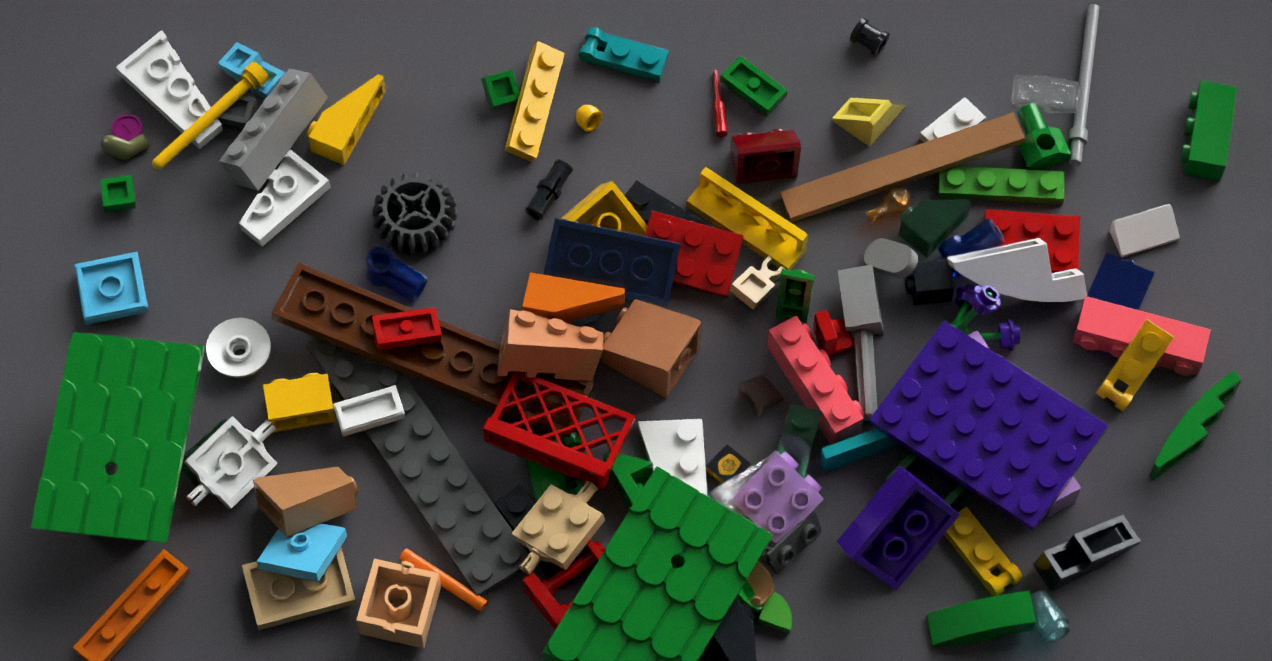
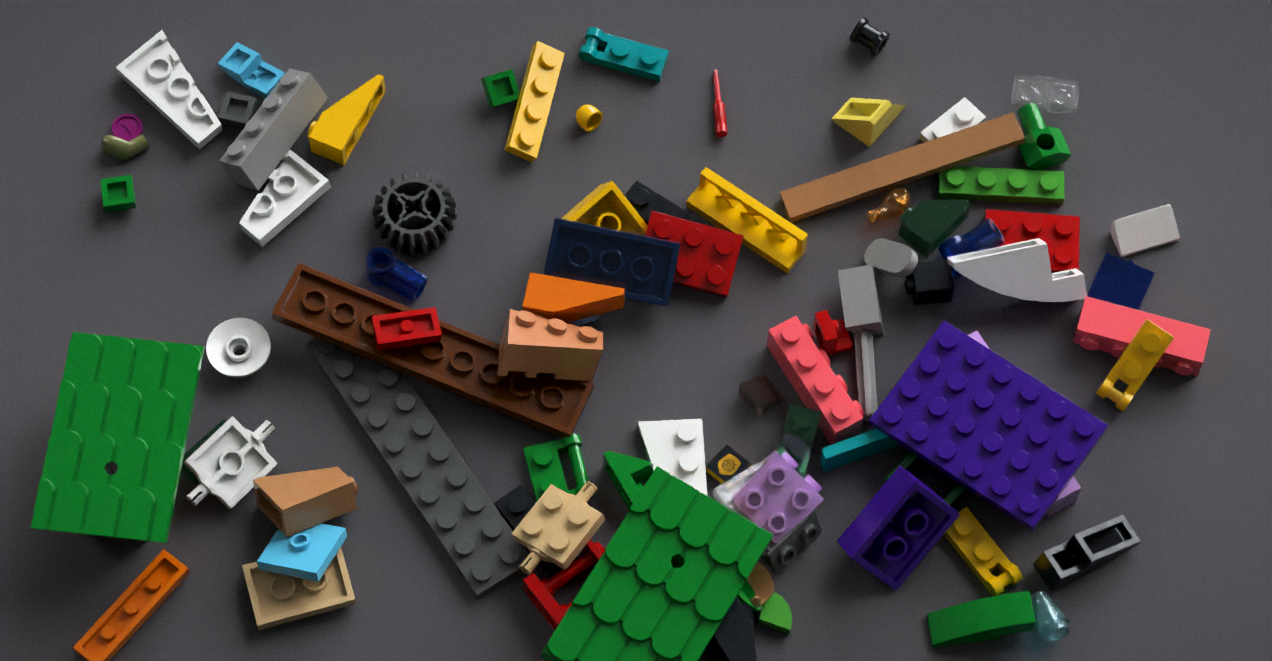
medium azure plate [74,252,149,325] -> none
yellow piece [152,61,269,170] -> none
yellow brick [263,373,336,433] -> none
white tile [333,385,406,437] -> none
light nougat brick [356,559,441,649] -> none
orange bar [400,548,488,612] -> none
red fence [483,371,635,490] -> none
black pin [525,159,573,221] -> none
nougat slope [601,299,702,399] -> none
green plate [720,55,788,116] -> none
tan plate [729,256,785,310] -> none
dark red slope [731,129,801,184] -> none
green slope [776,269,816,323] -> none
dark purple plant [951,284,1020,351] -> none
light grey bar [1068,4,1100,166] -> none
green slope [1149,370,1242,480] -> none
green brick [1180,80,1238,181] -> none

